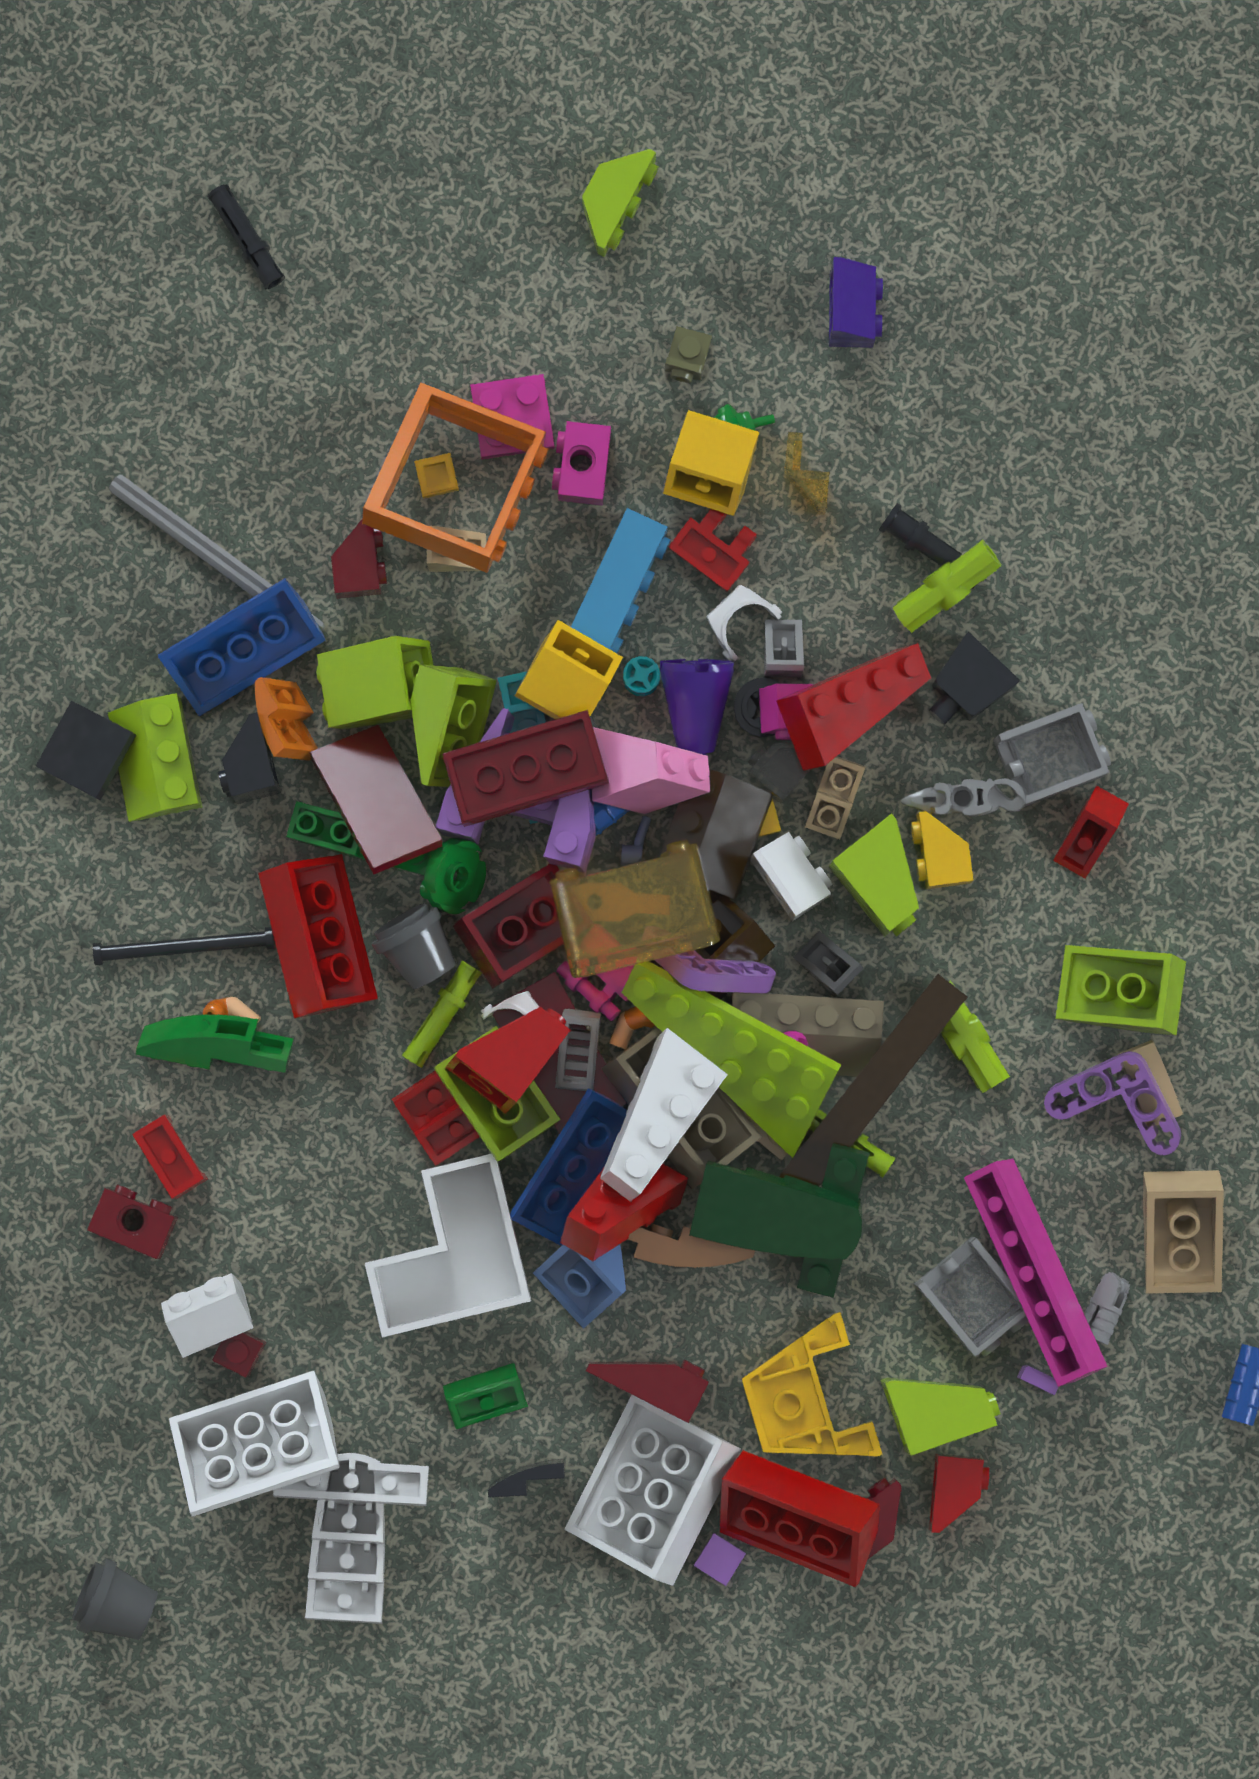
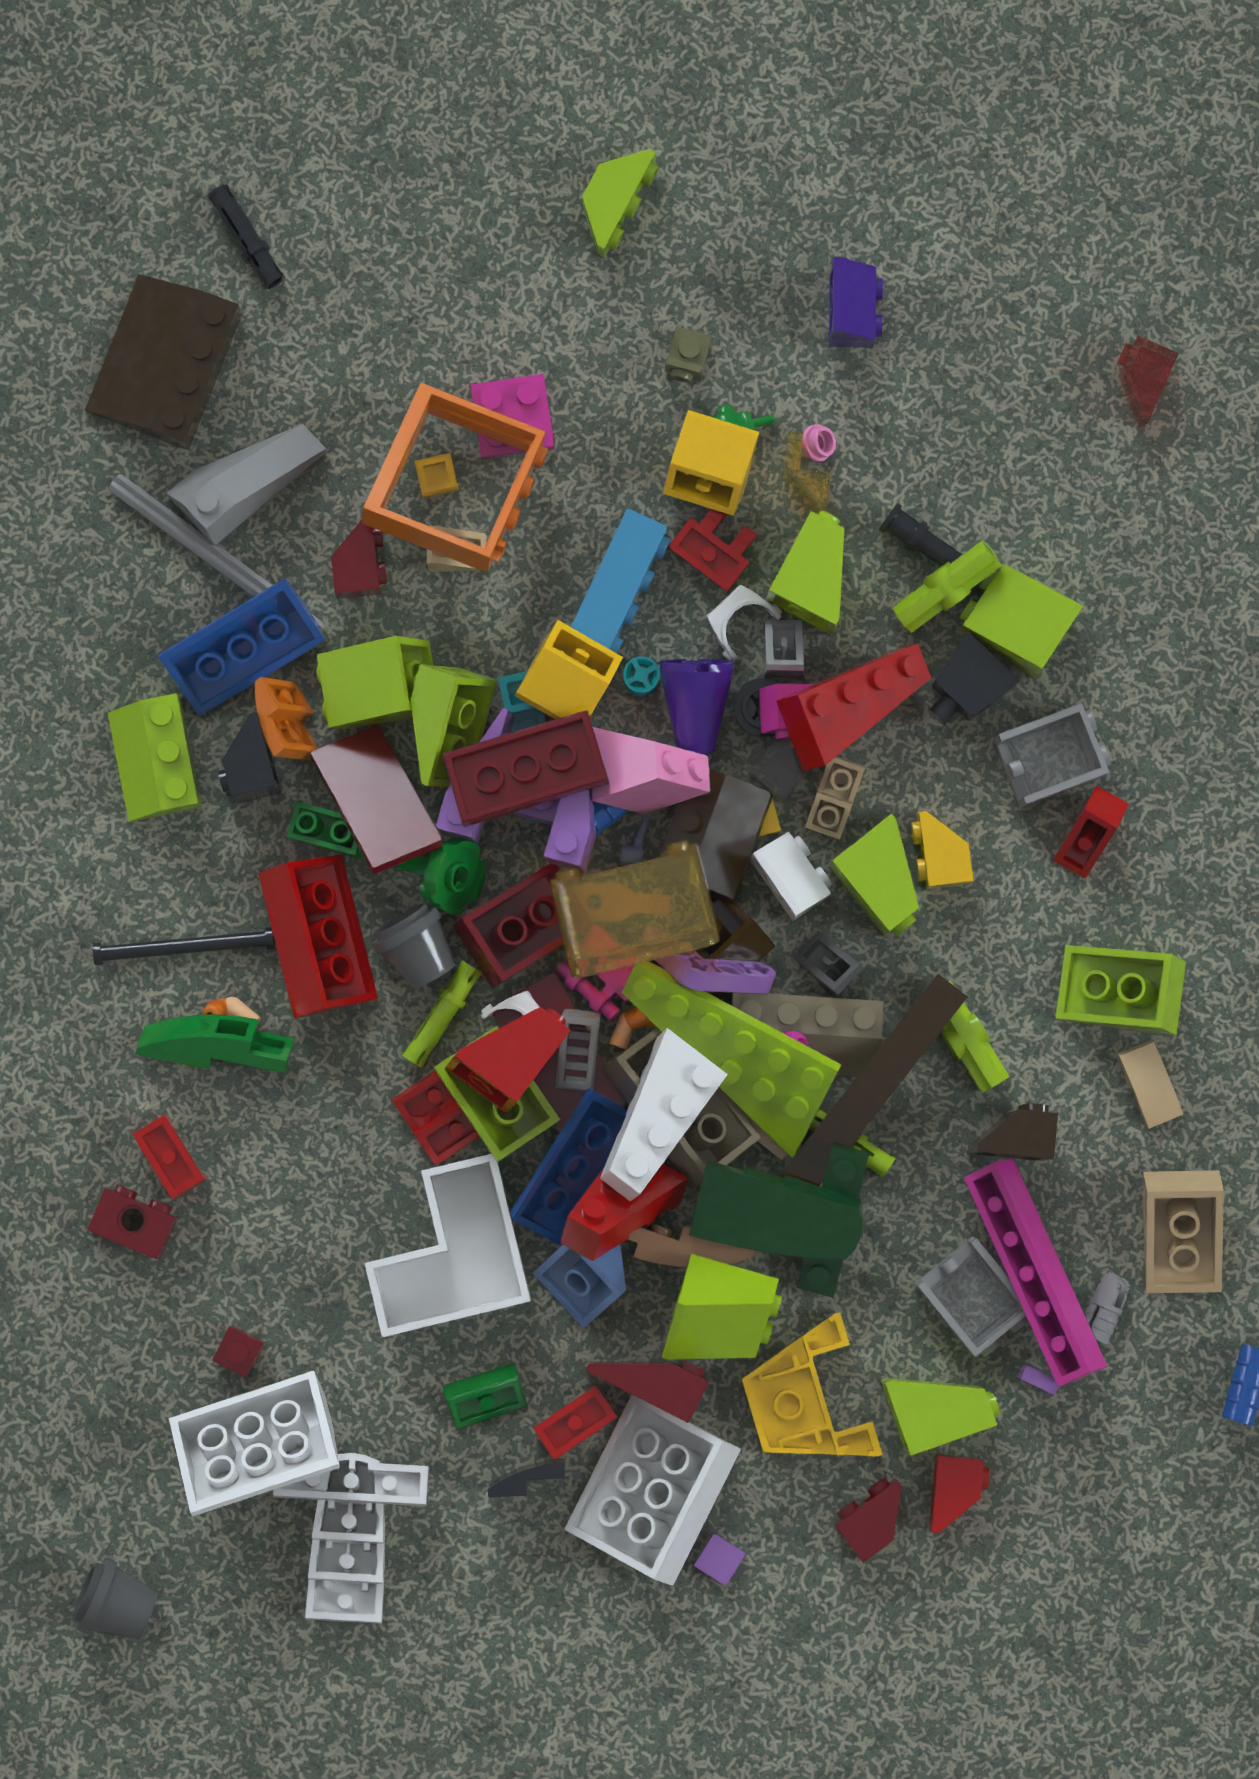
black slope [36,701,136,801] -> none
white slope [161,1273,253,1358] -> none
dark pink brick [552,421,611,506] -> none
red slope [720,1450,880,1587] -> none
light grey animal [901,778,1026,817] -> none
medium lavender beam [1044,1051,1181,1155] -> none
none -> dark brown slope [85,274,242,450]
none -> light grey wedge [166,424,327,546]
none -> red panel [533,1384,618,1460]
none -> lime slope [661,1254,782,1360]
none -> lime slope [767,511,844,635]
none -> bright pink plate [802,424,836,462]
none -> lime slope [959,563,1083,679]
none -> dark brown slope [967,1103,1058,1161]
none -> clear red slope [1117,335,1179,427]

